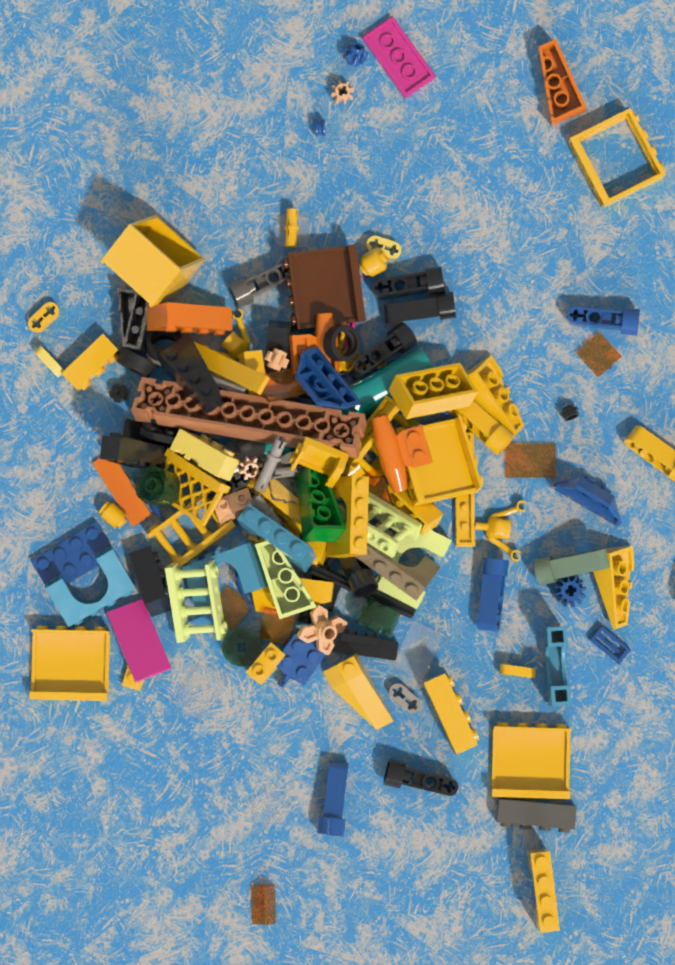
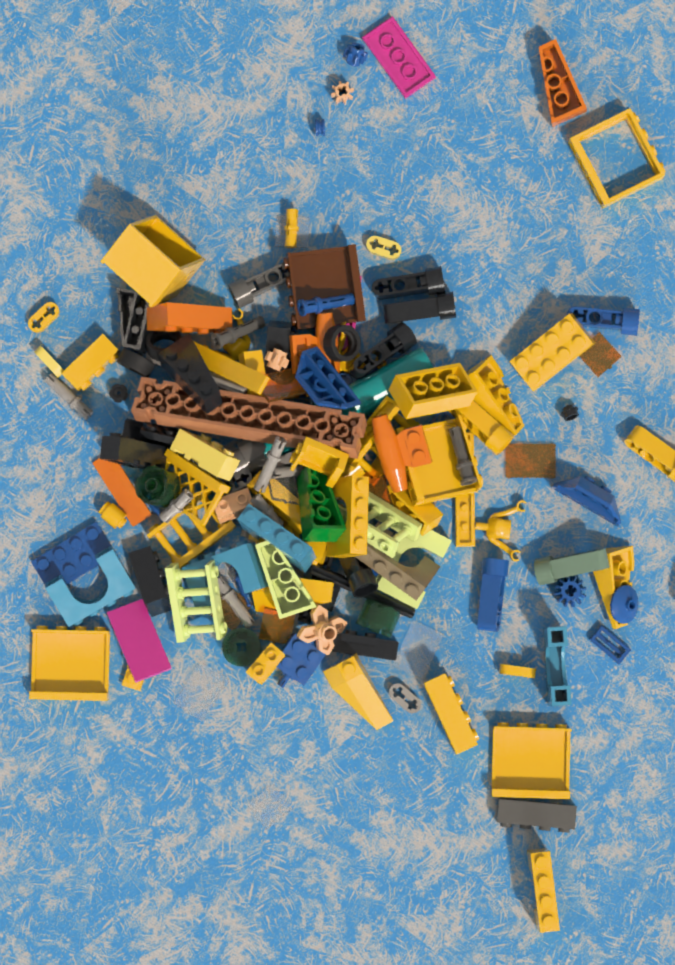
light nougat gear [238,456,262,480] -> none
clear orange slope [251,884,276,925] -> none
blue beam [317,761,349,836] -> none
yellow head [359,249,388,277] -> none
black beam [383,758,458,796] -> none
none -> light grey pin [44,373,94,420]
none -> light grey pin [159,489,194,523]
none -> dark grey pin [211,316,266,349]
none -> light grey pin [217,575,256,629]
none -> blue pin [297,293,355,317]
none -> dark grey pin [448,426,477,486]
none -> yellow brick [509,313,596,391]
none -> blue dish [610,585,639,624]

